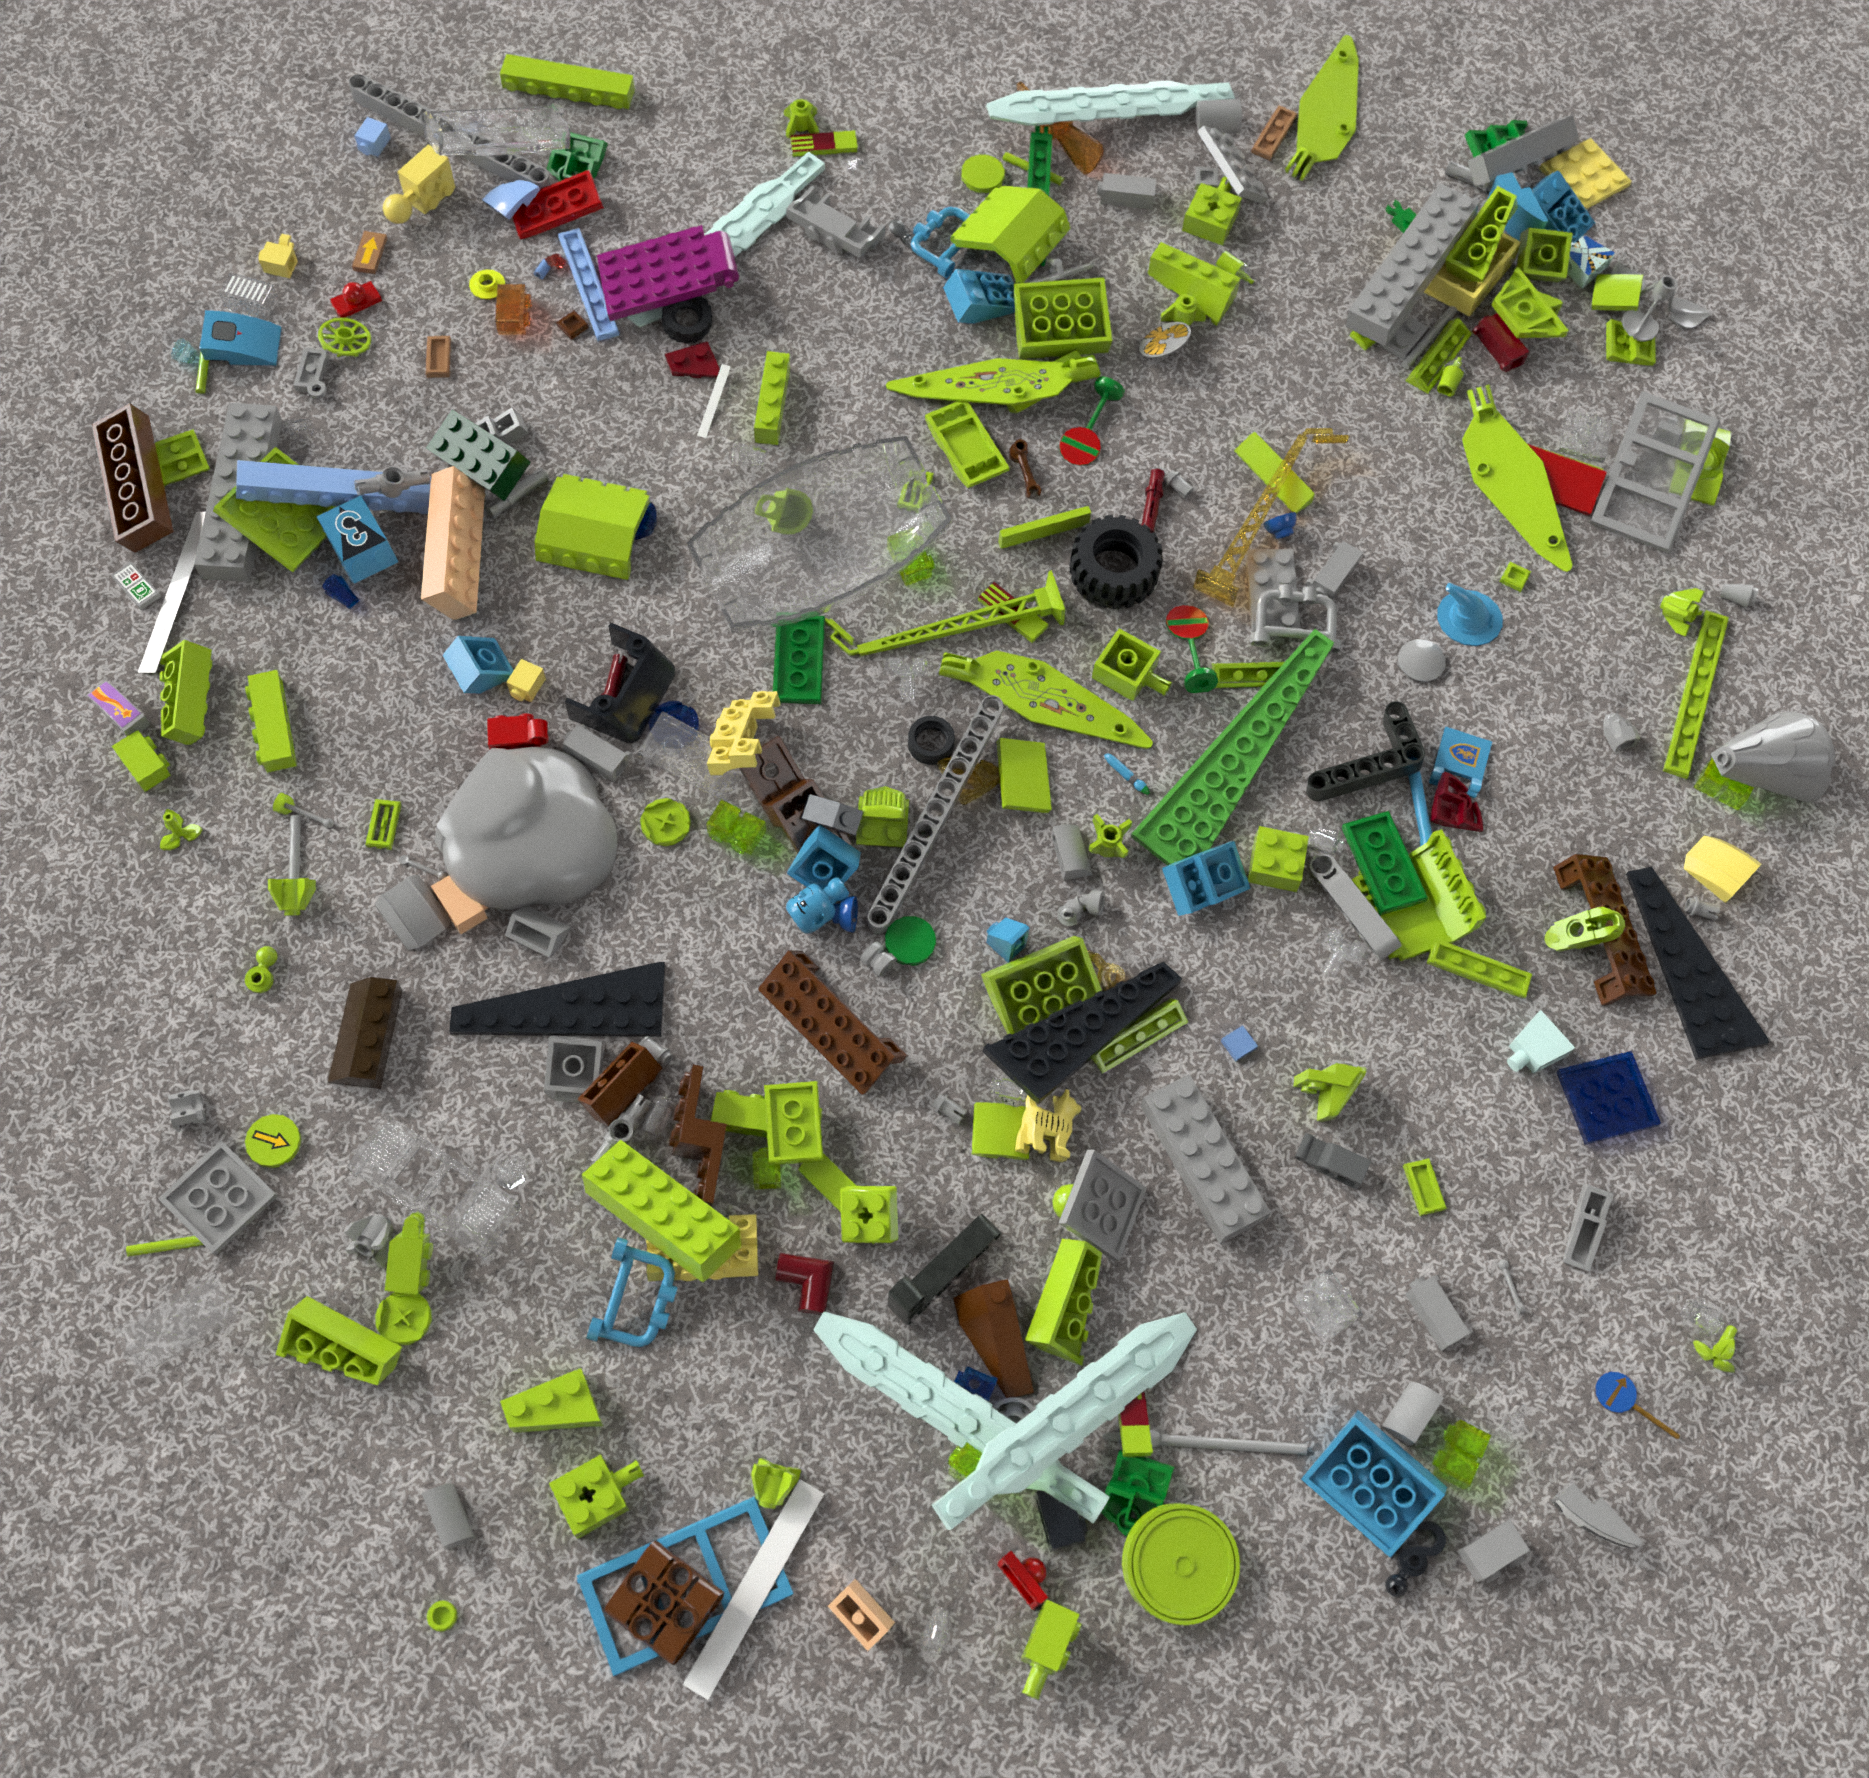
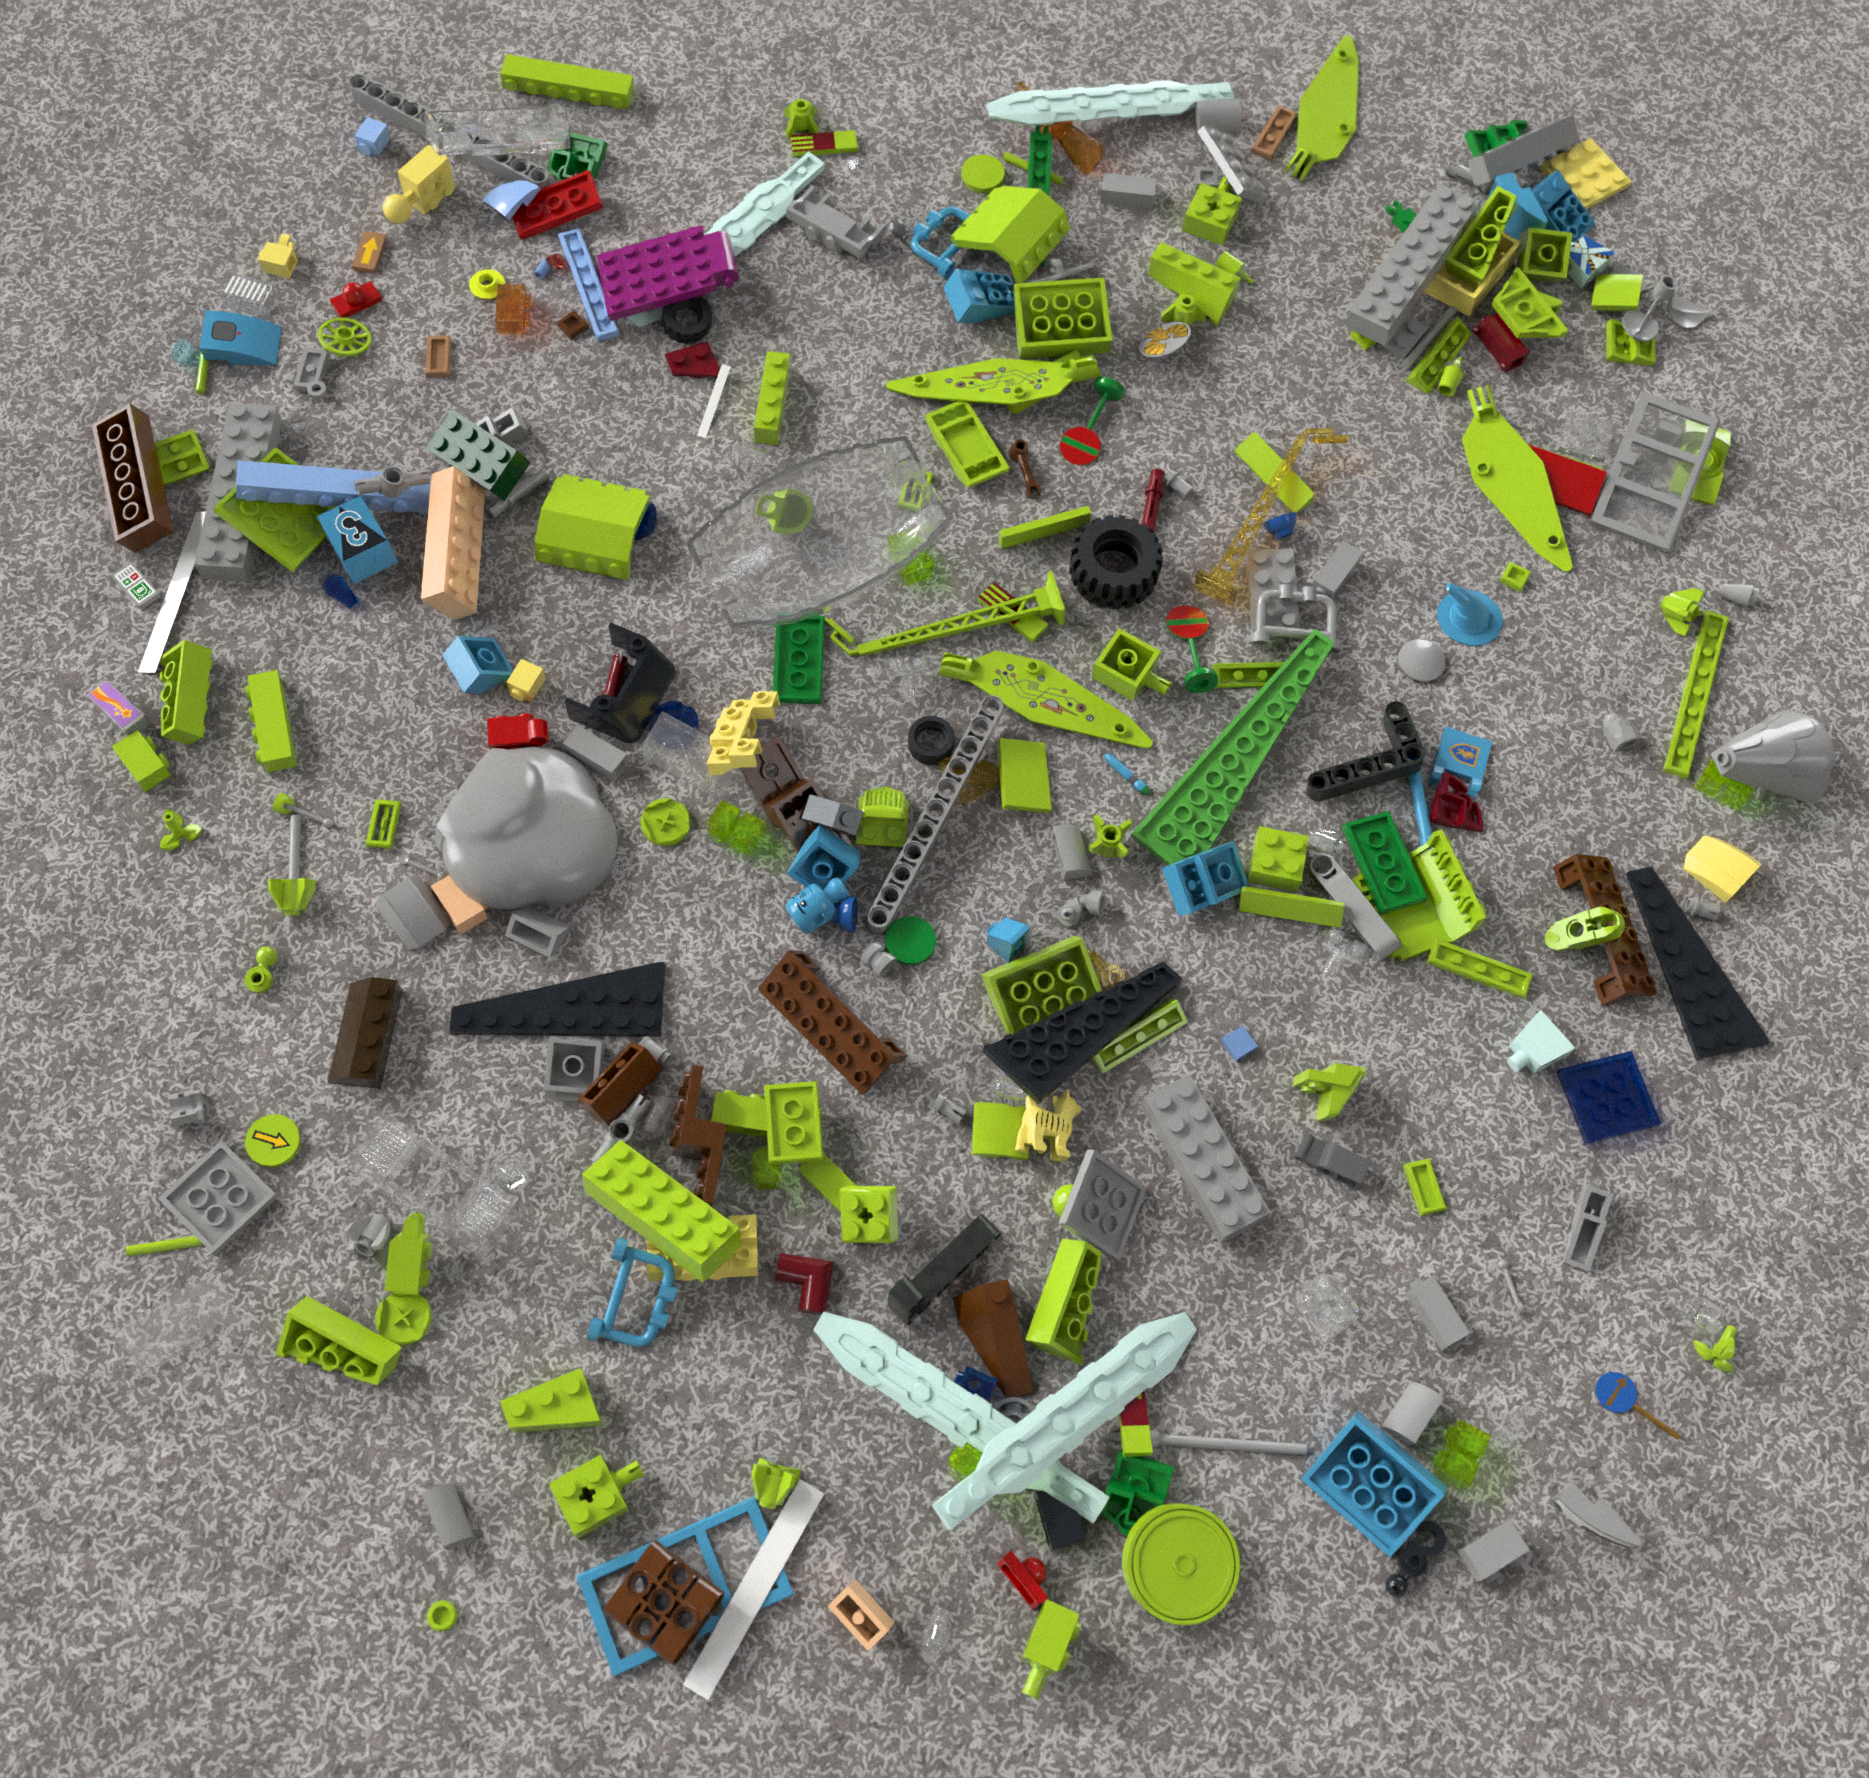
none -> lime slope [1239,886,1345,928]

